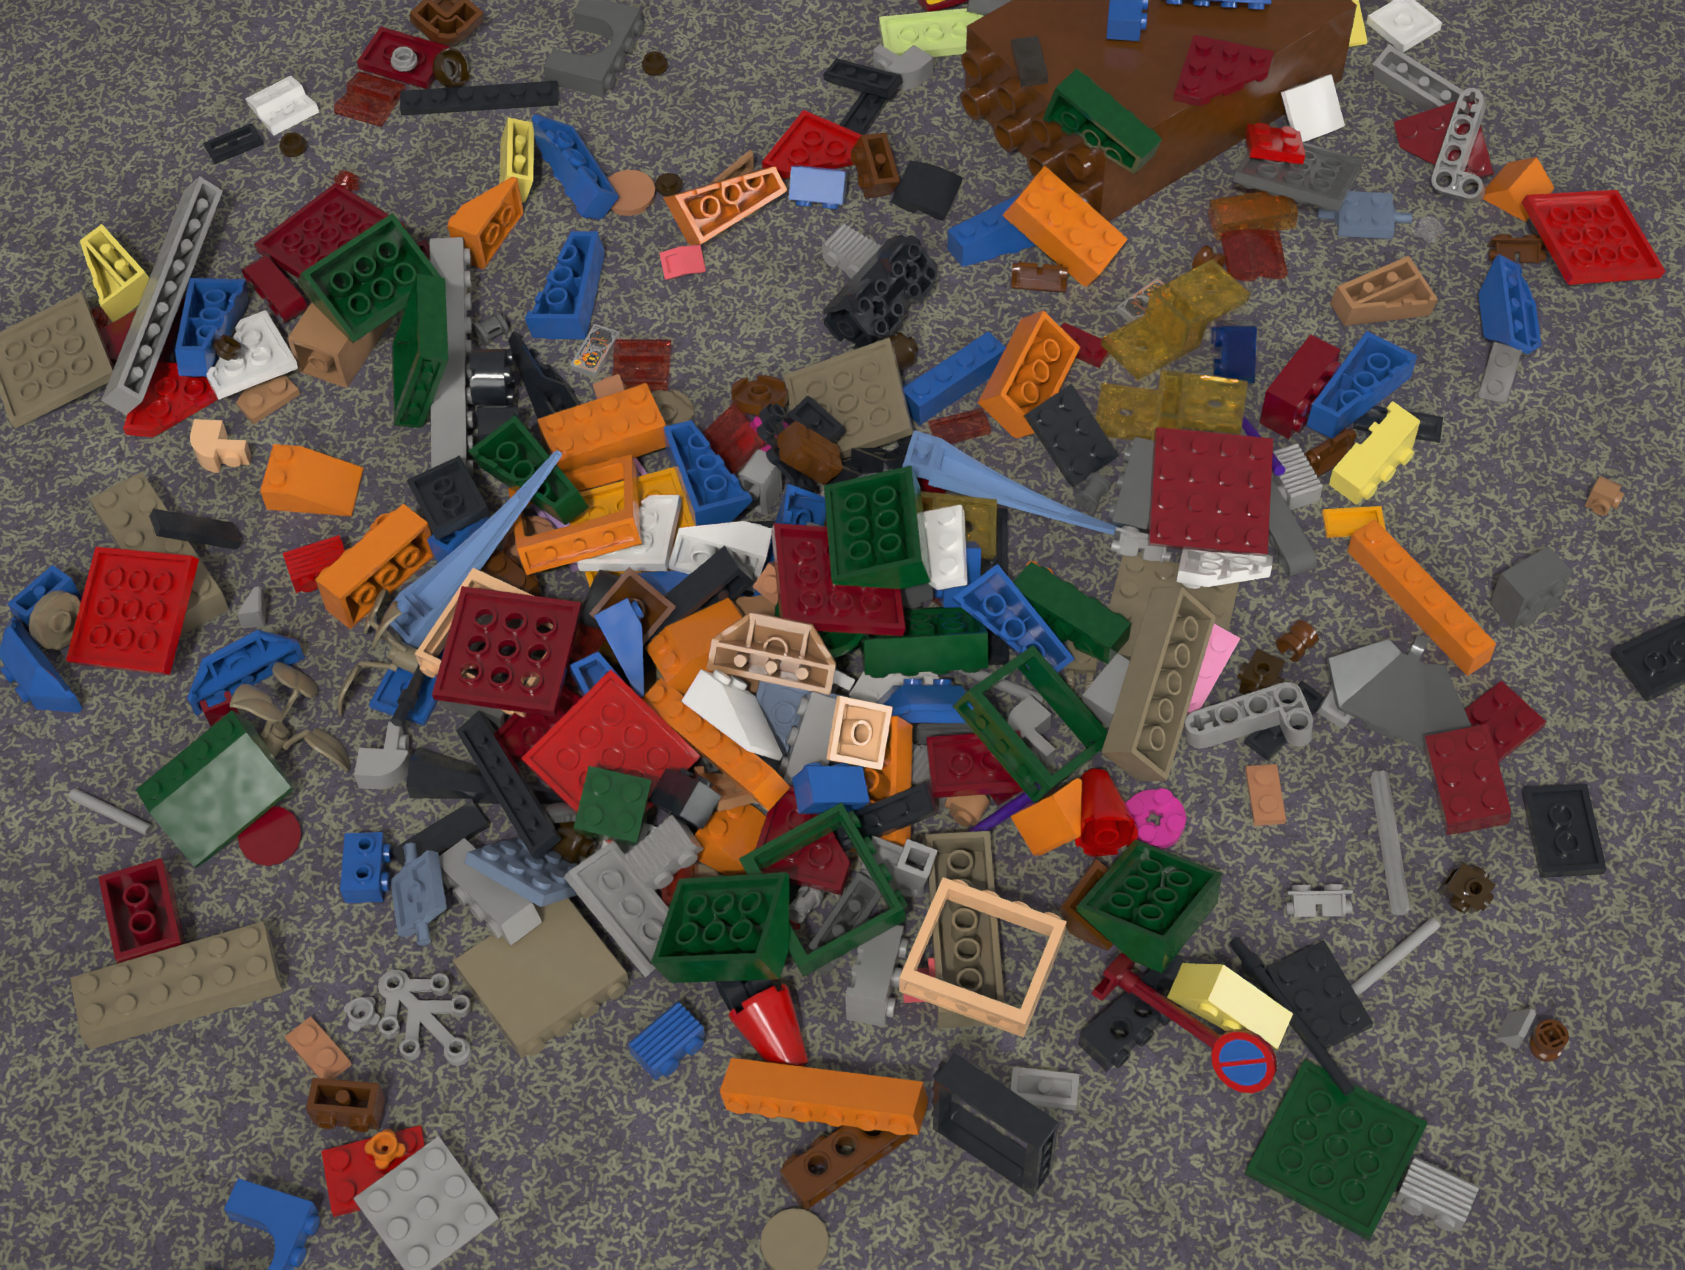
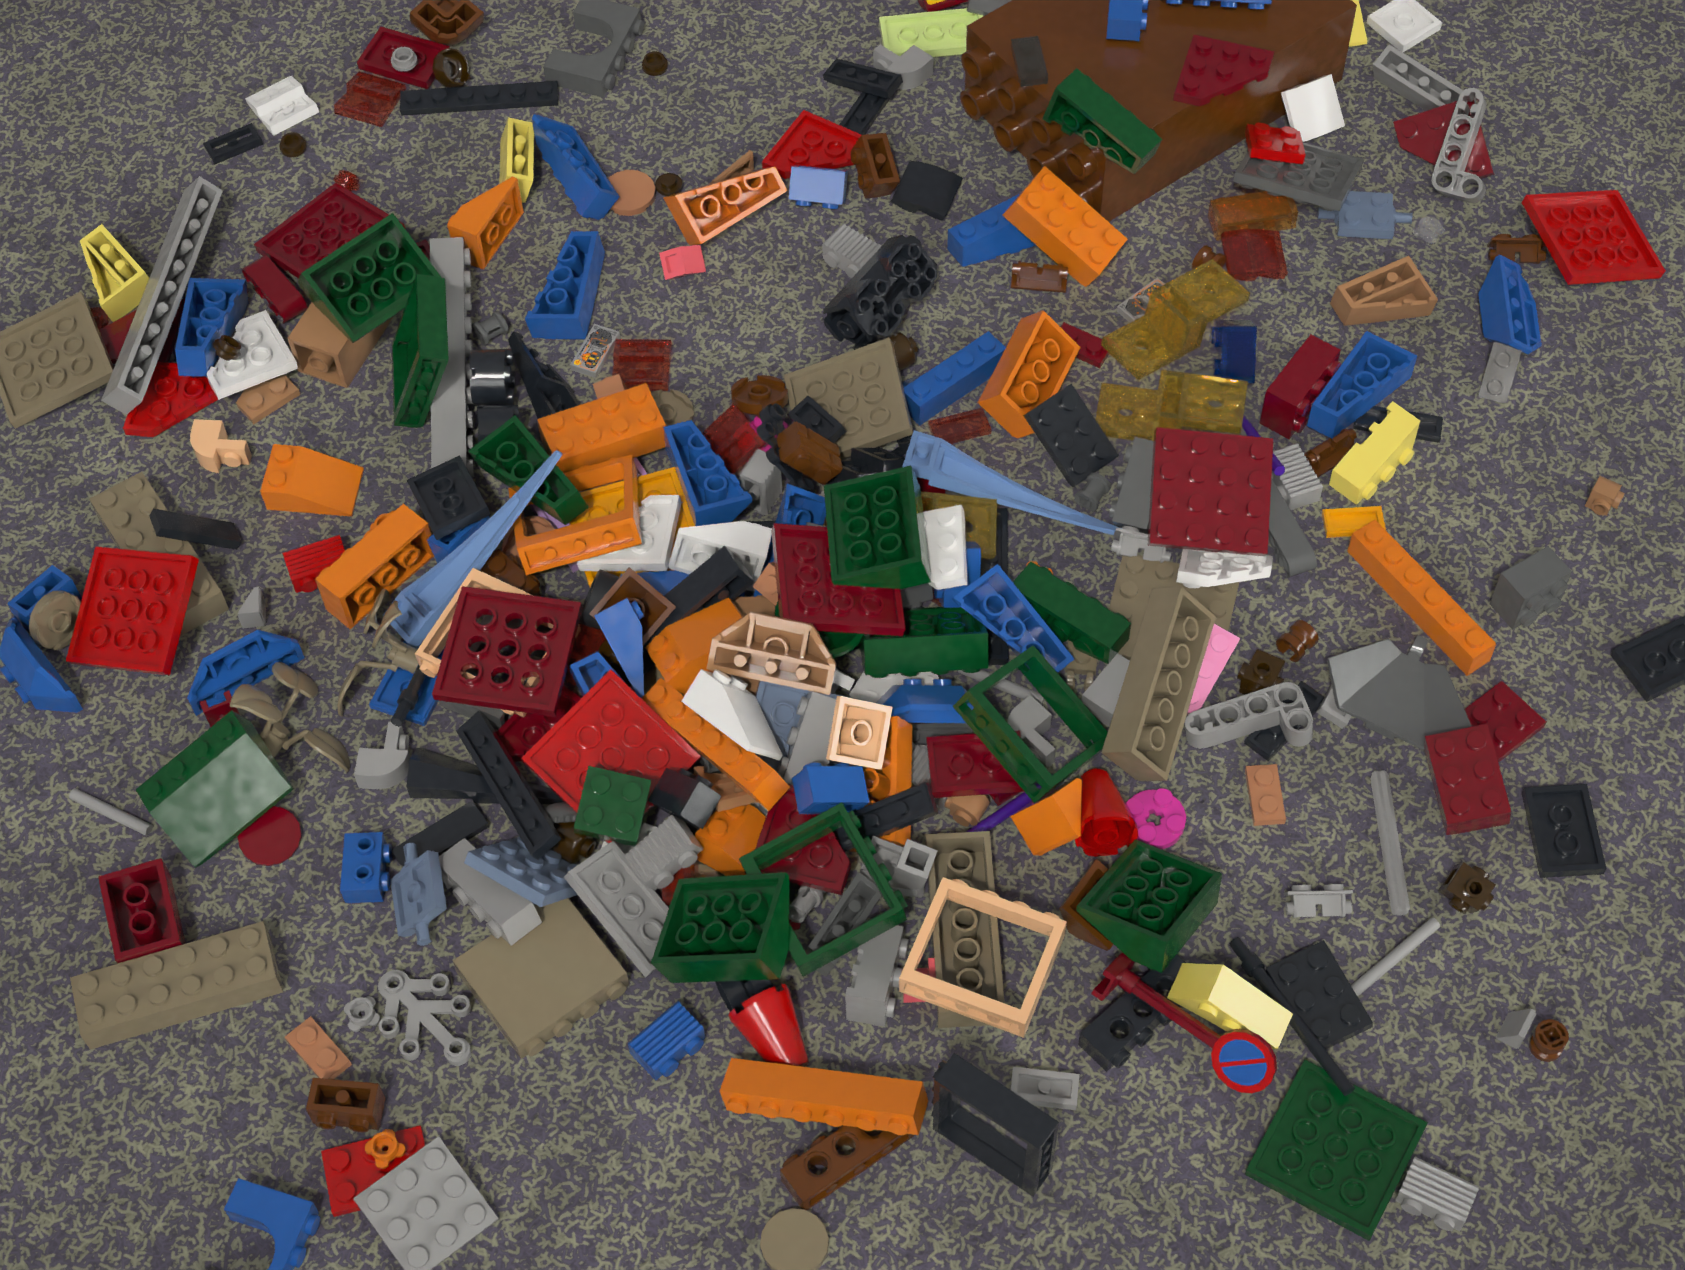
orange slope [1483,157,1555,222] -> none

